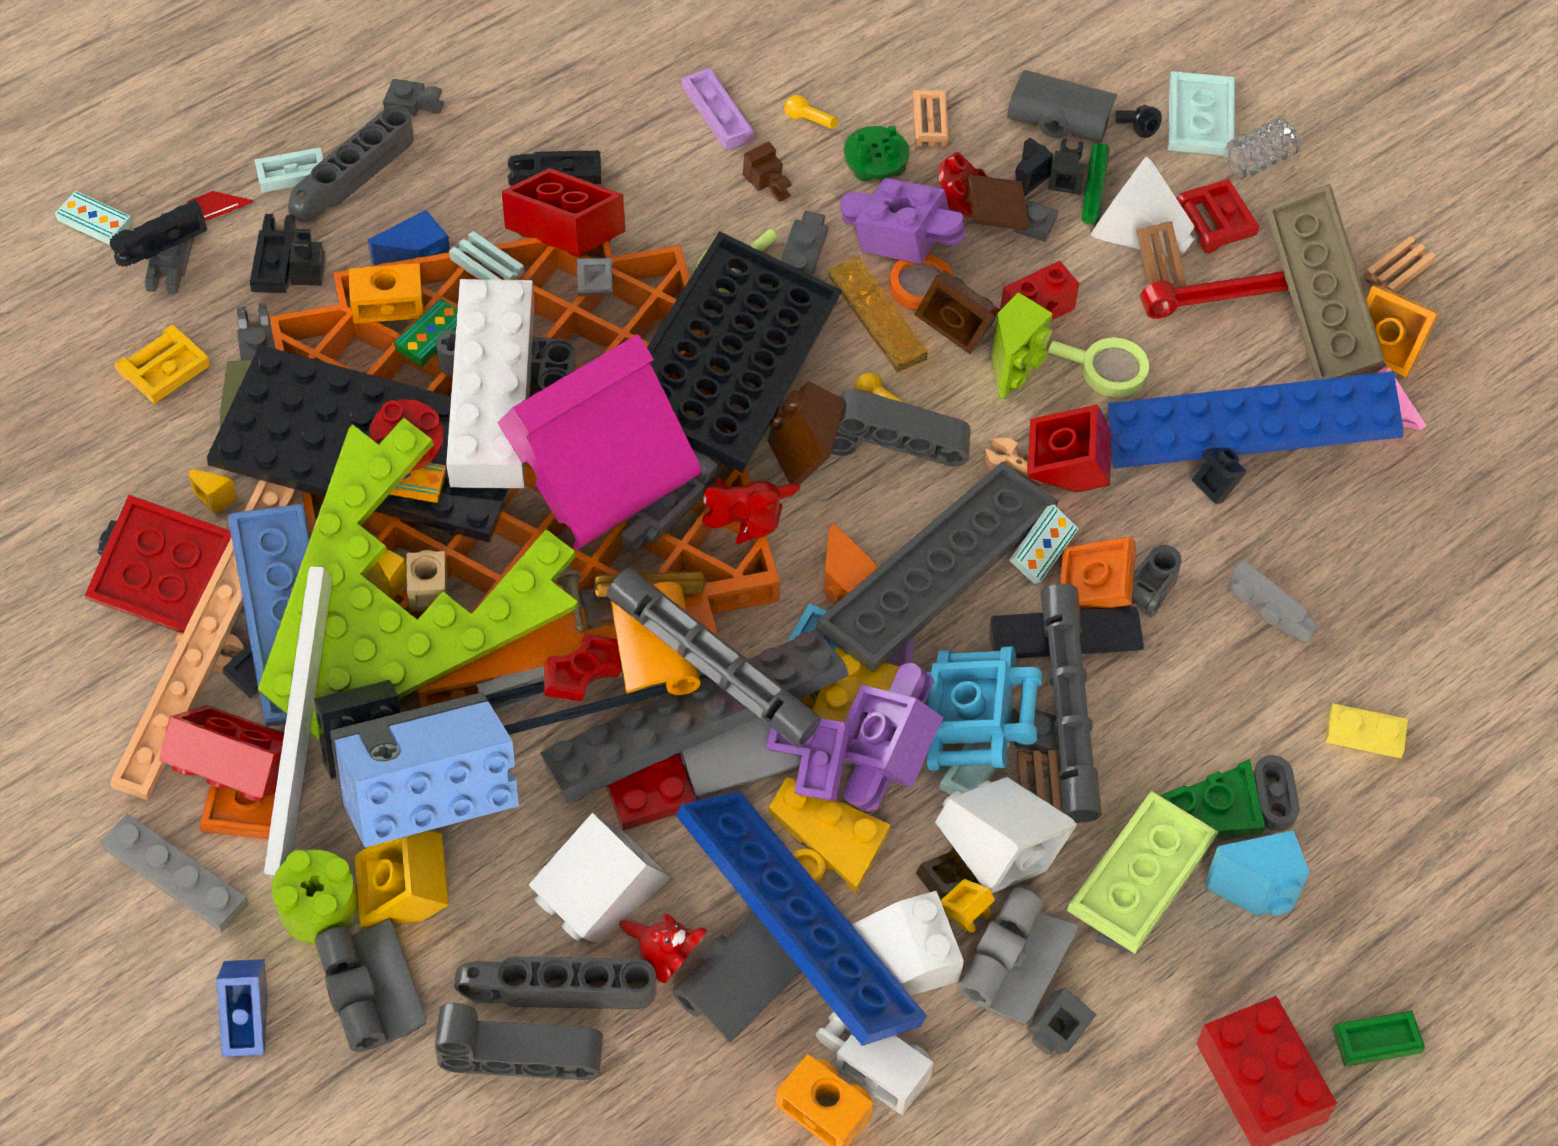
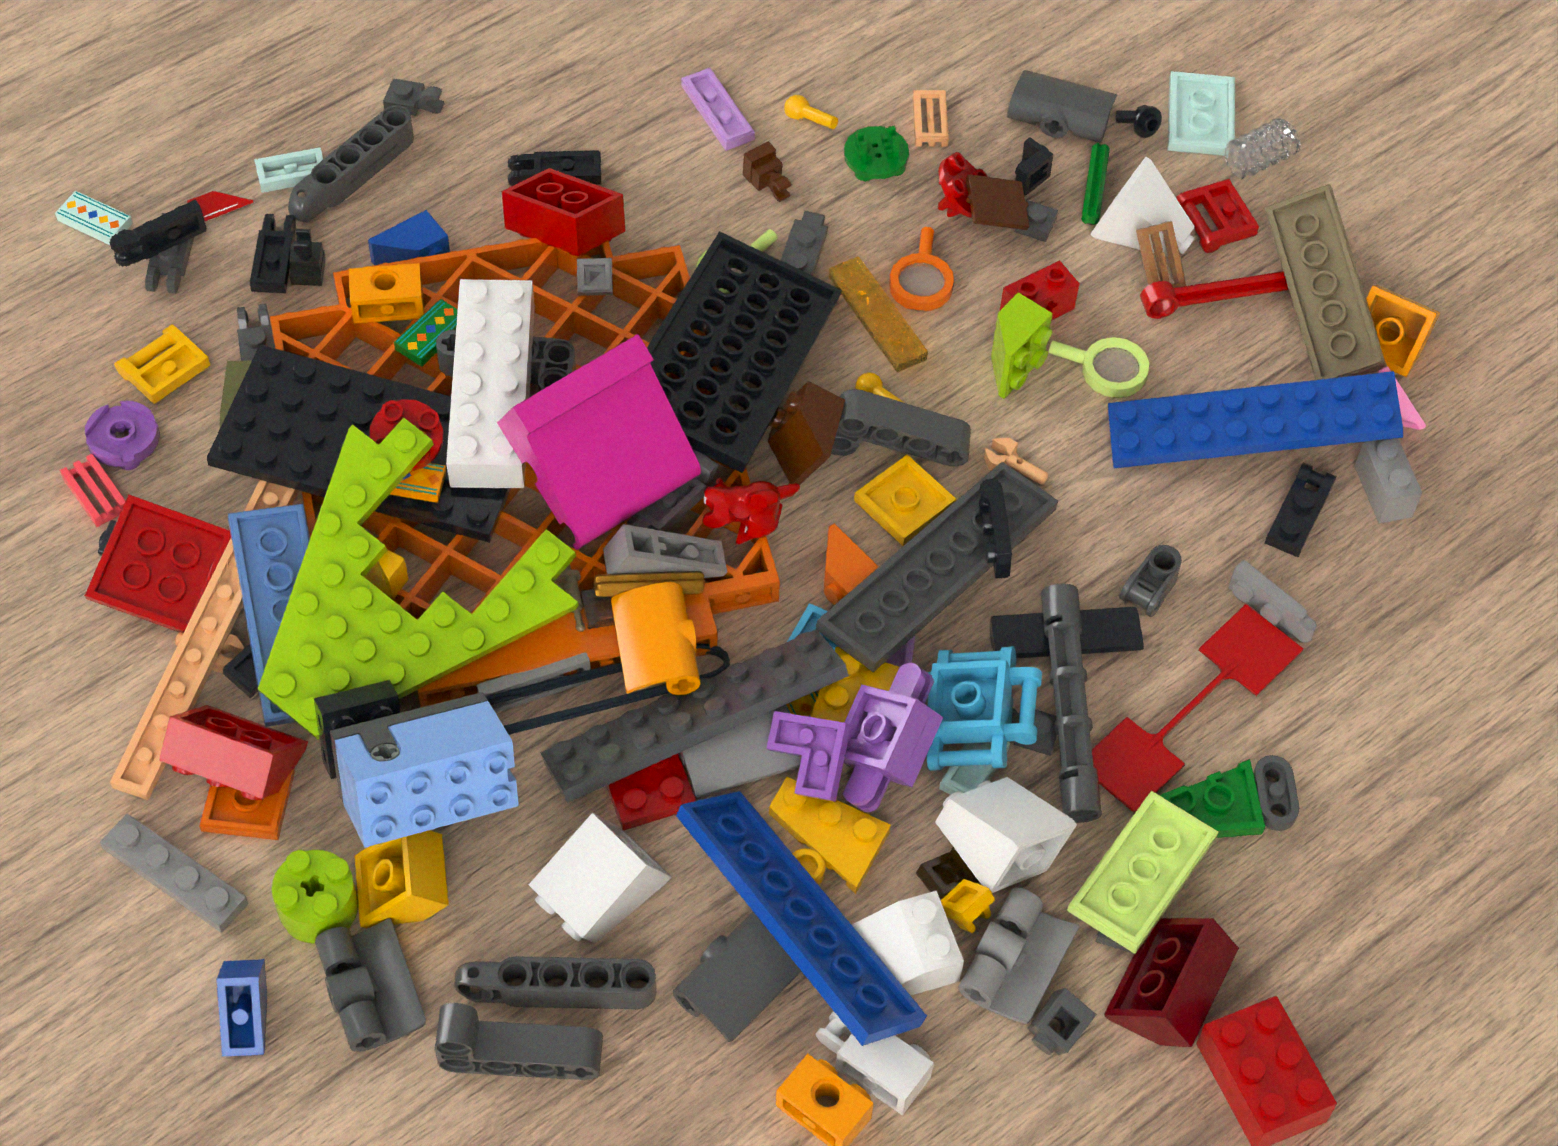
yellow slope [188,469,237,514] -> none
white tile [264,567,333,879] -> none
tan brick [407,550,448,612] -> none
light aqua tile [449,231,524,280] -> none
red tile [544,634,622,702] -> none
dark grey piece [607,567,822,748] -> none
red animal [619,913,707,983] -> none
medium lavender brick [840,178,966,264] -> none
reddish brown slope [914,271,1000,354] -> none
light aqua tile [1009,504,1079,584] -> none
medium nougat tile [1016,750,1062,812] -> none
red slope [1027,404,1112,493] -> none
pearl dark grey piece [1048,139,1086,195] -> none
orange tile [1060,536,1136,610] -> none
black bracket [1192,448,1247,504] -> none
medium azure slope [1205,830,1310,916] -> none
light yellow plate [1325,703,1408,758] -> none
green tile [1332,1010,1425,1067] -> none
light nougat tile [1364,236,1436,293] -> none
none -> coral tile [60,454,126,527]
none -> medium lavender plate [85,401,160,470]
none -> light grey slope [603,524,727,578]
none -> yellow plate [854,455,957,546]
none -> black hinge [979,478,1012,578]
none -> red hinge [1092,604,1304,813]
none -> dark red slope [1104,918,1239,1047]
none -> black plate [1265,462,1337,557]
none -> light grey brick [1354,438,1422,523]

